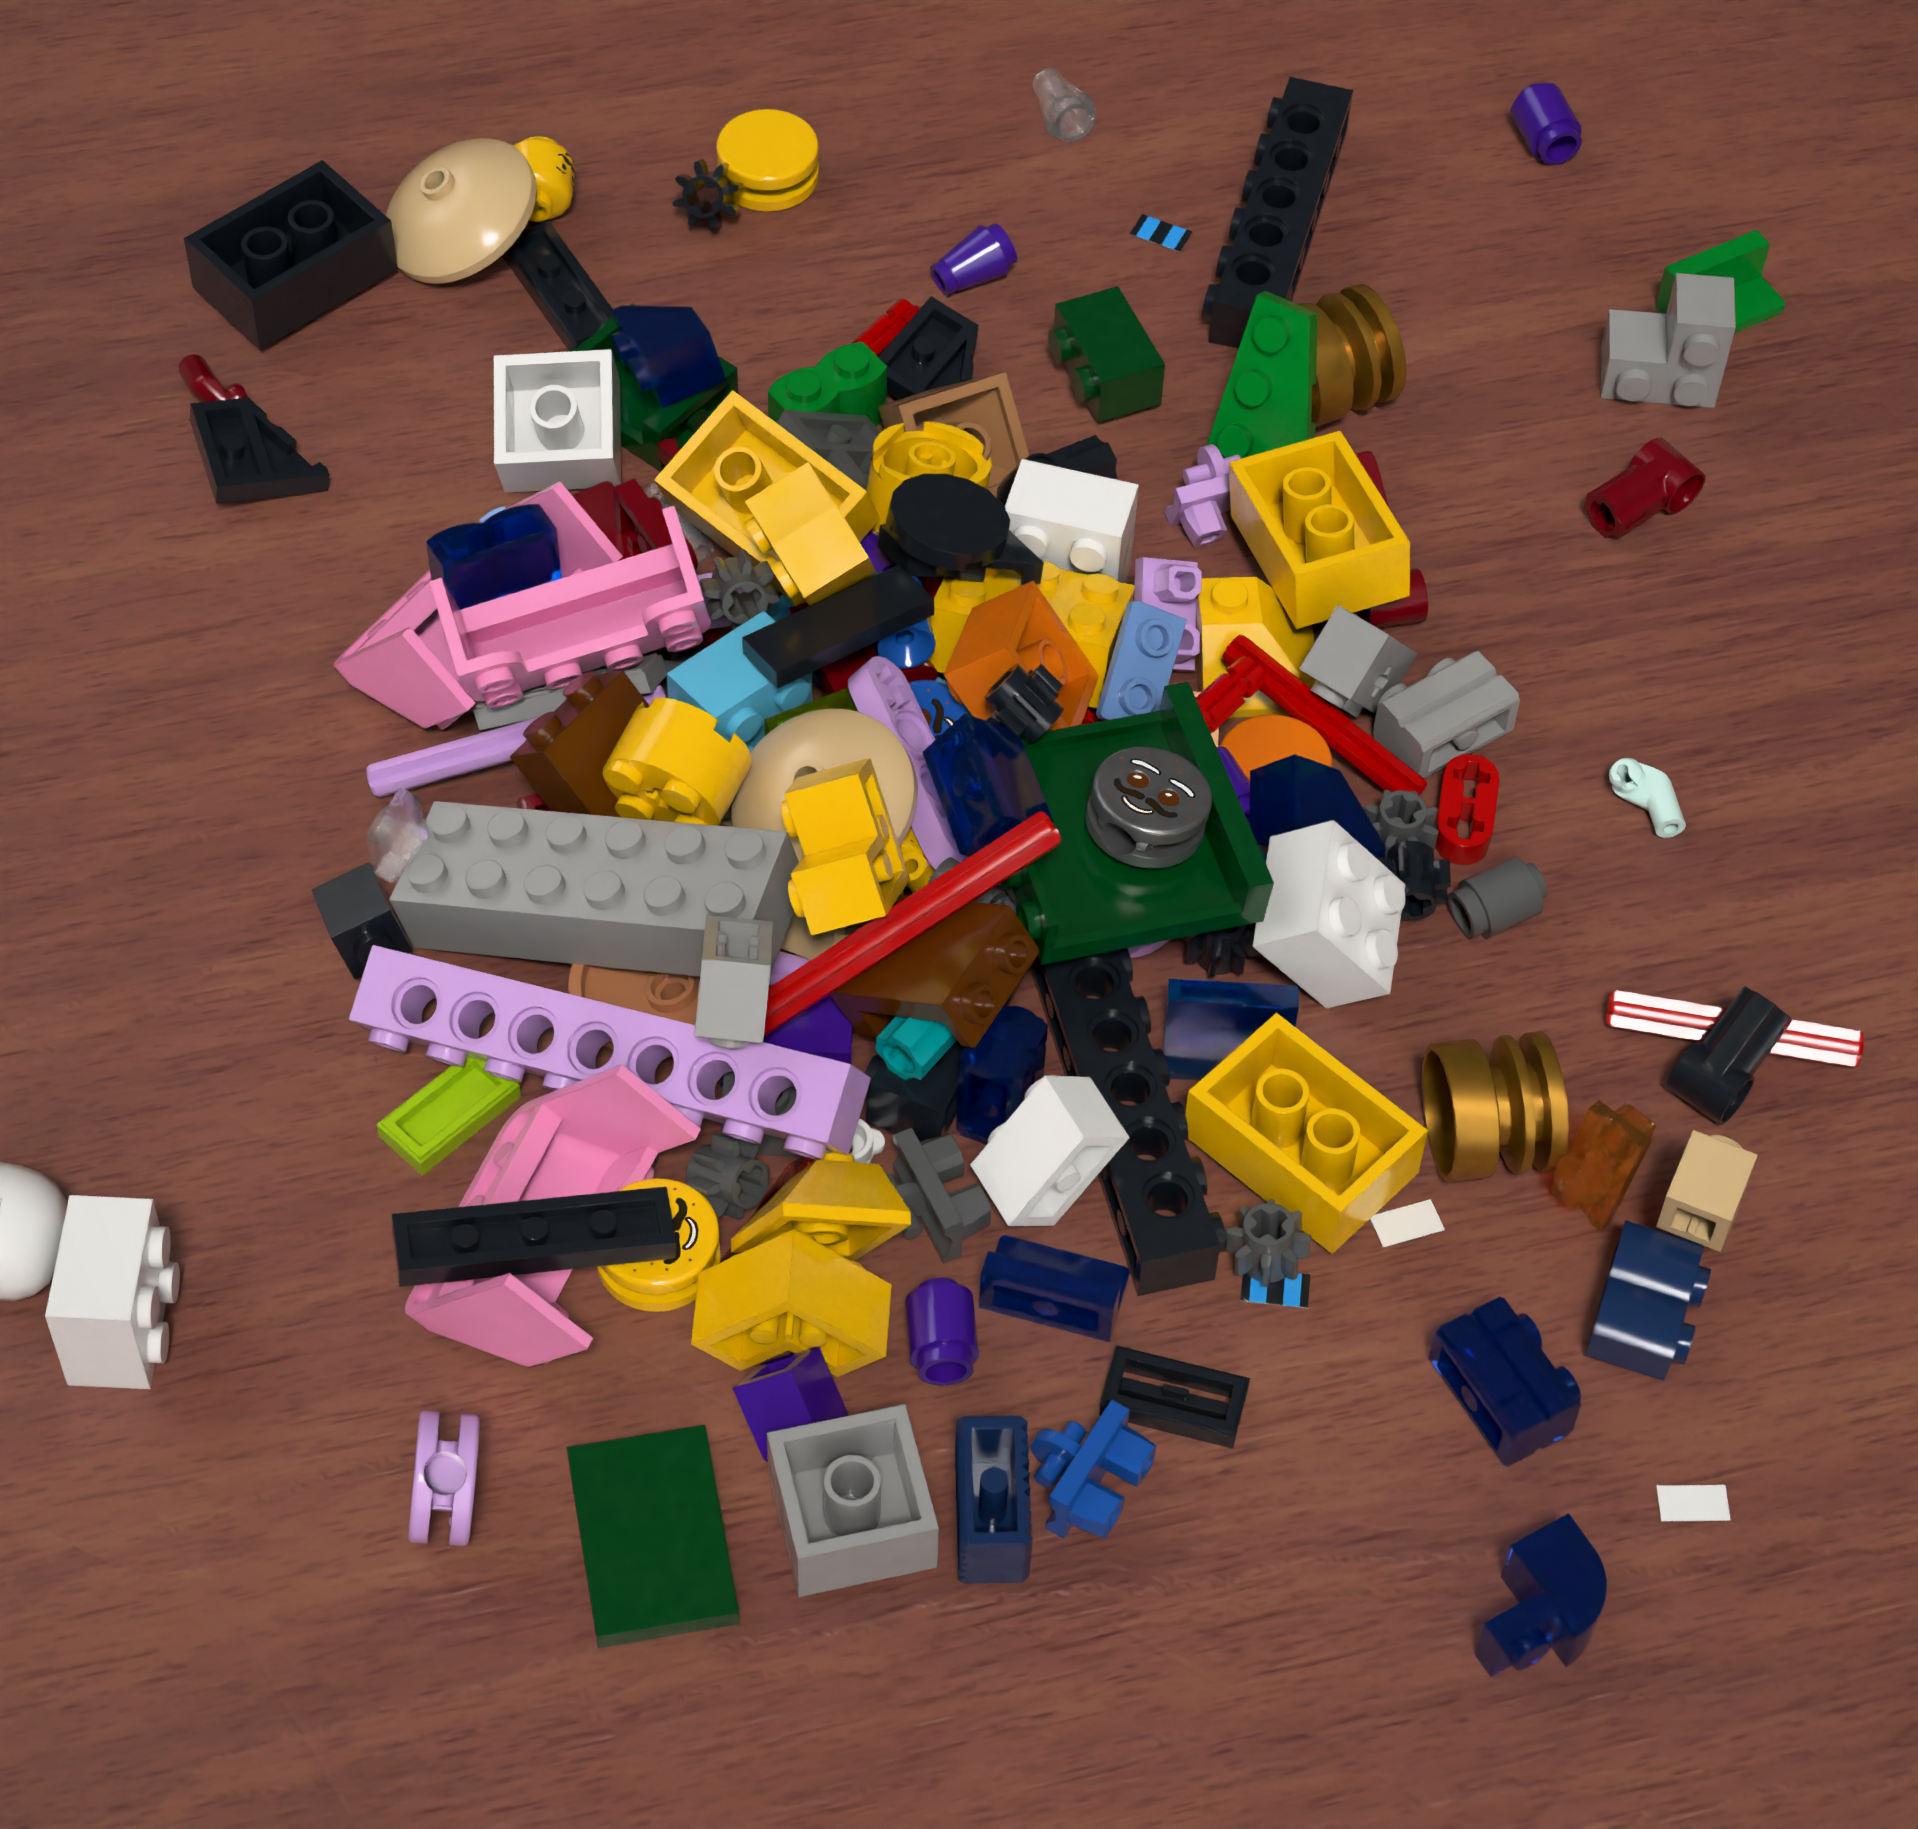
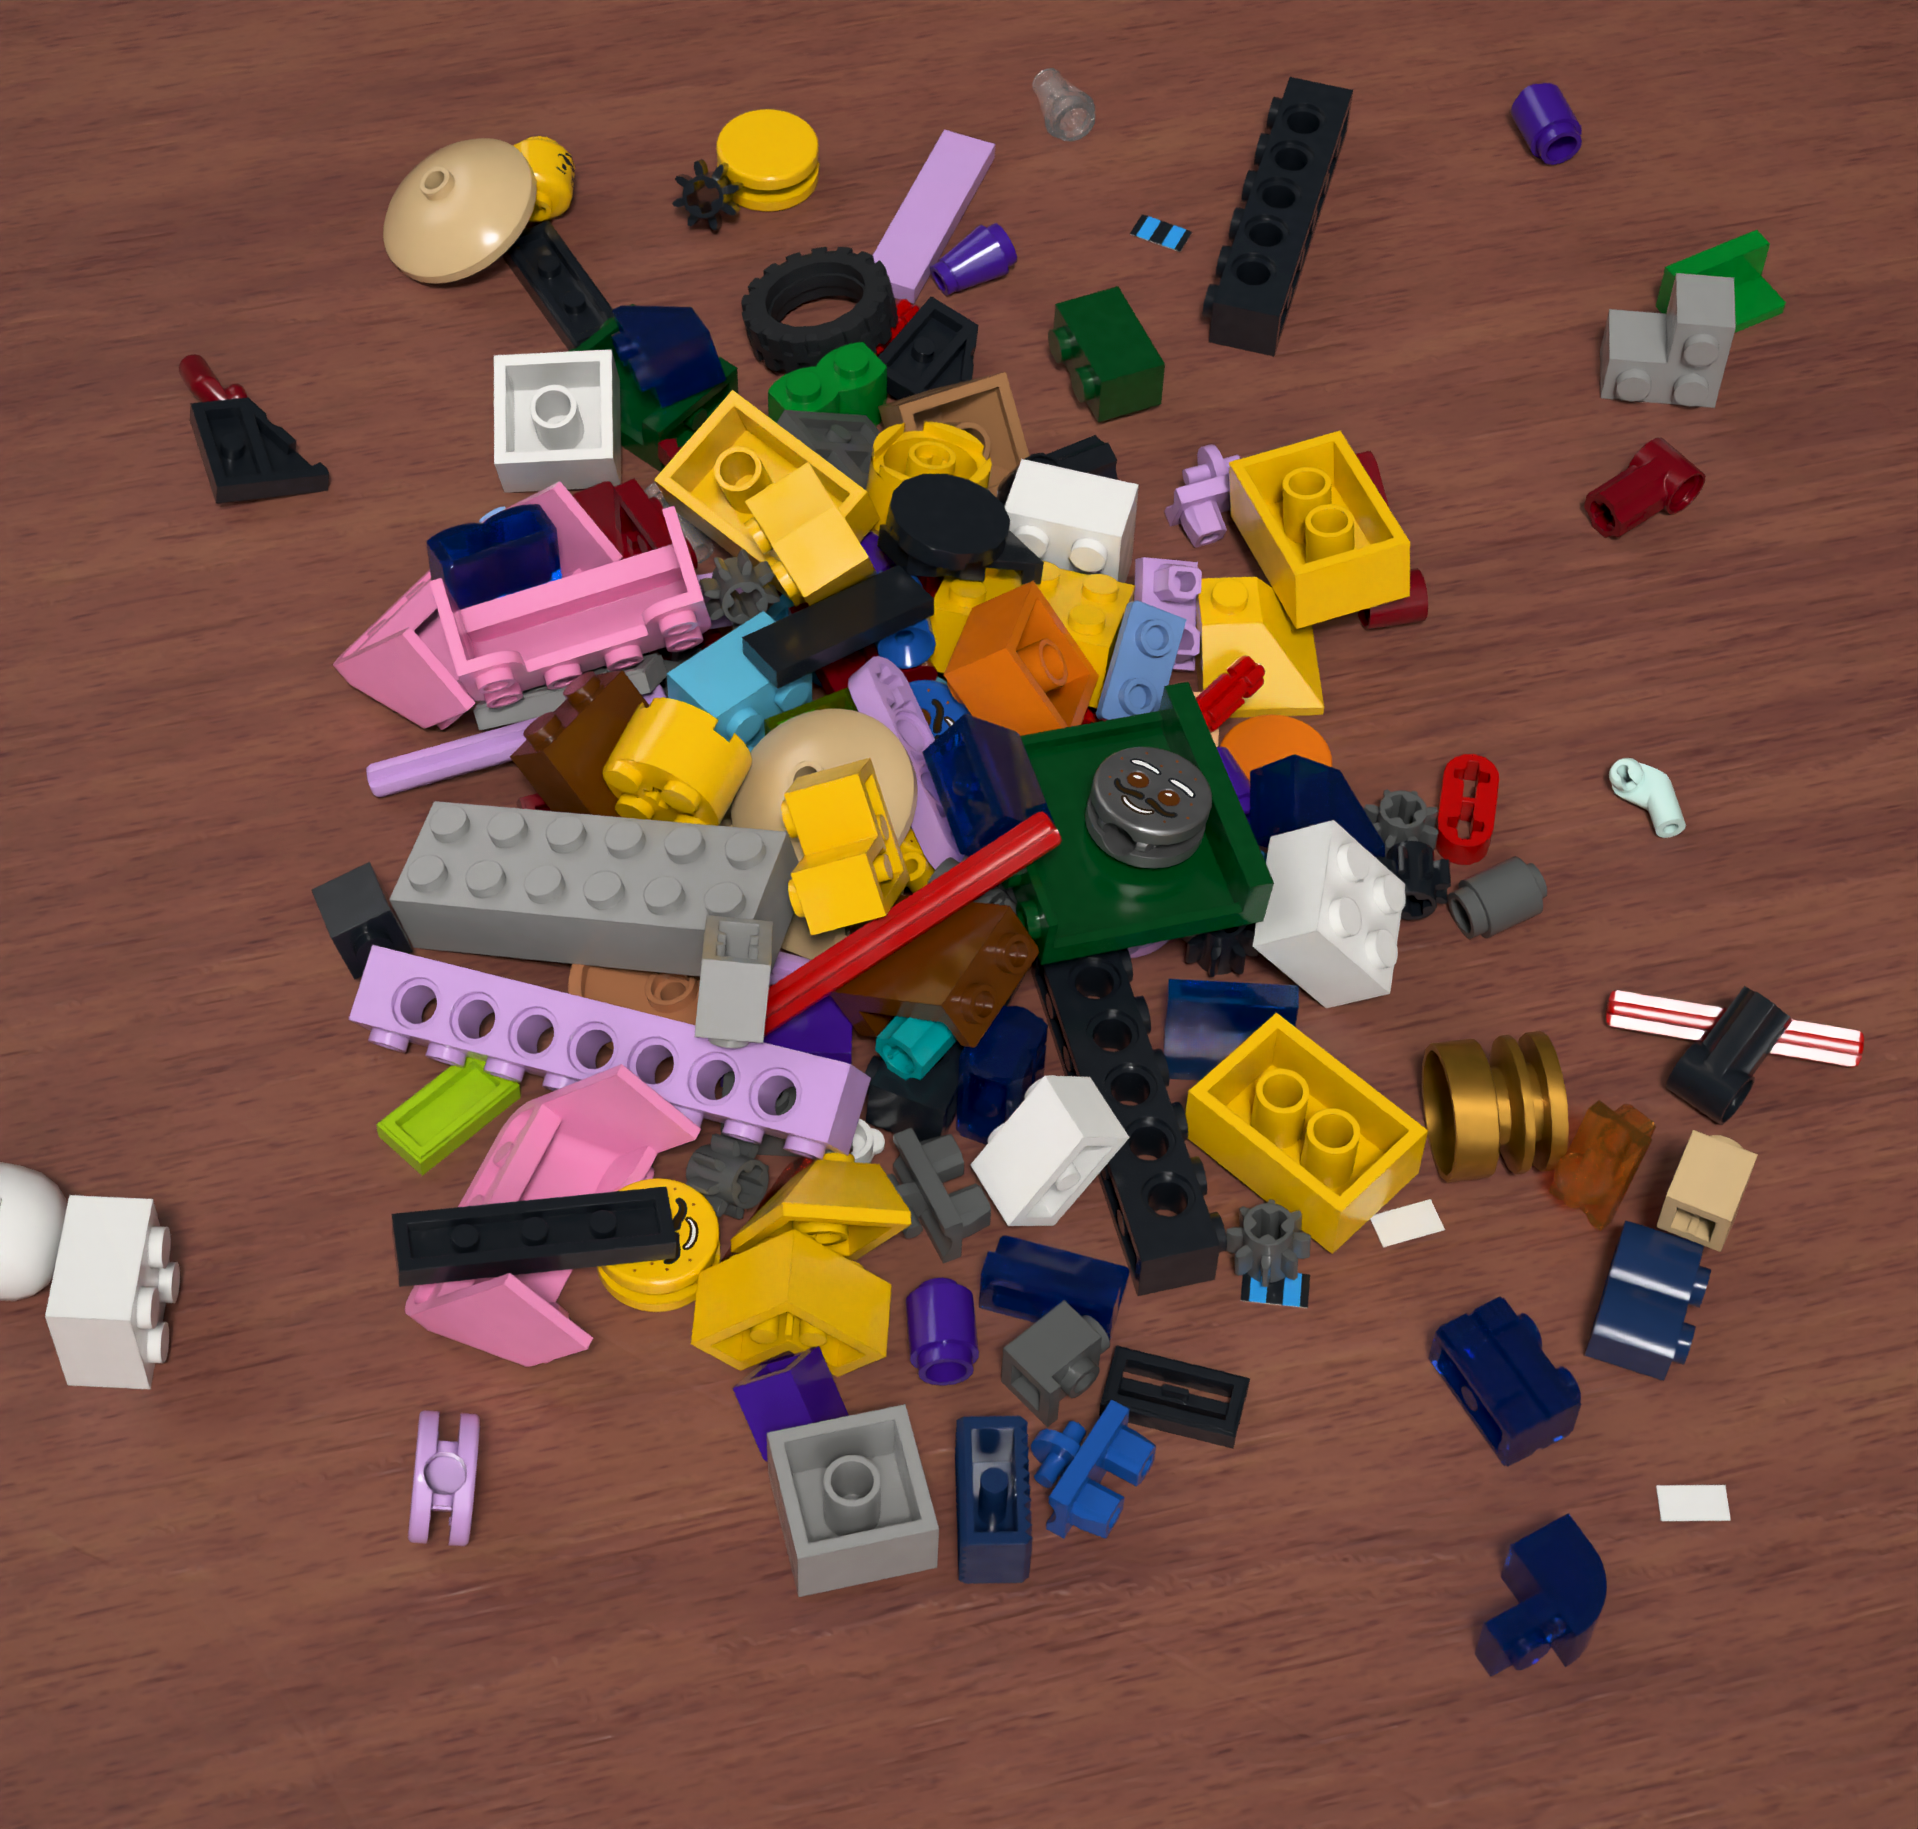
black brick [184,160,398,350] -> none
clear plate [366,786,429,884] -> none
dark green tile [566,1425,740,1648] -> none
black gear [984,663,1064,743] -> none
green wing [1206,291,1318,459] -> none
red axle [1222,635,1427,797] -> none
pearl gold wheel [1298,284,1407,428] -> none
light grey brick [1299,605,1418,717] -> none
light grey brick [1373,651,1520,778] -> none
none -> black tyre [741,247,898,374]
none -> lavender tile [873,129,995,304]
none -> dark grey brick [1001,1300,1110,1427]

